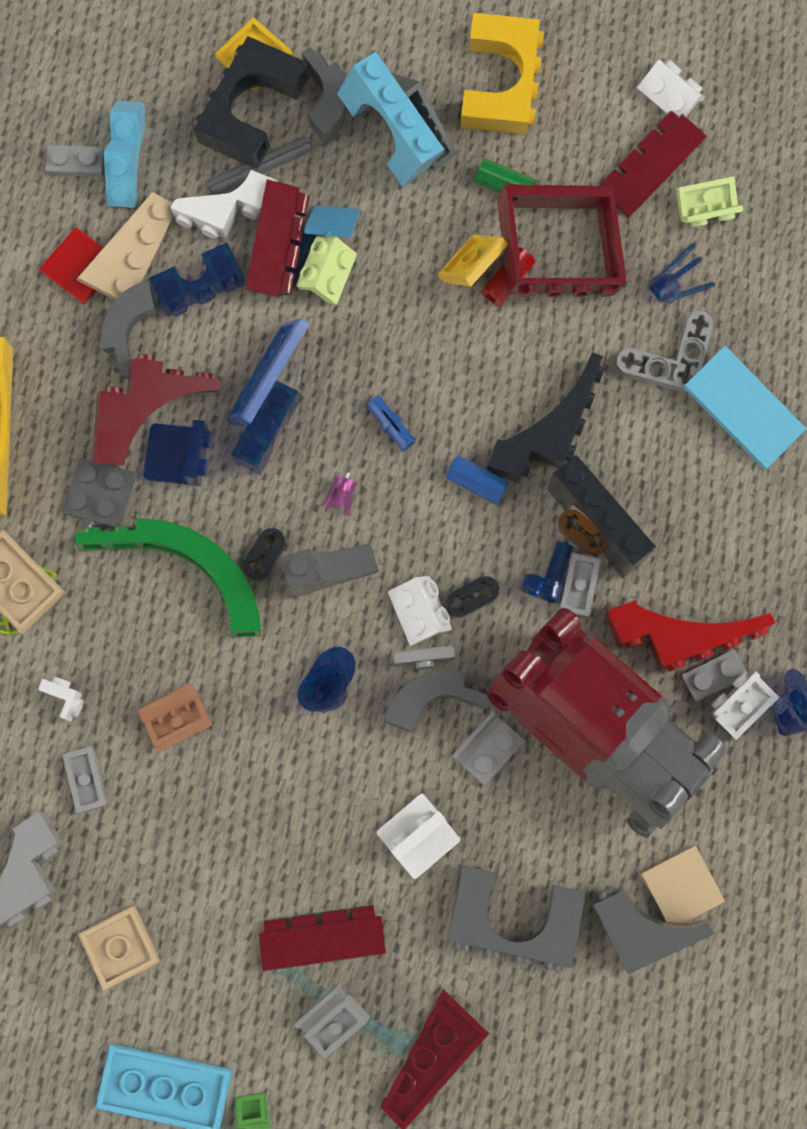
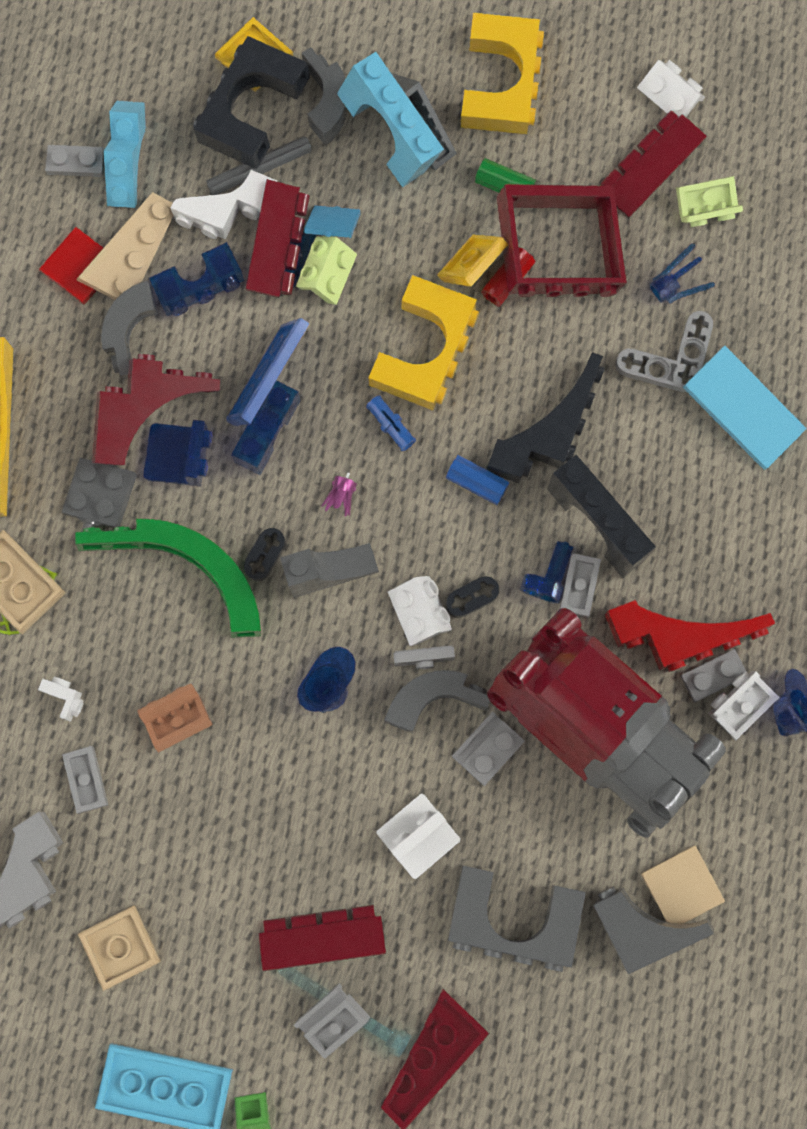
reddish brown beam [557,509,607,556] -> none
none -> yellow arch [368,275,480,410]

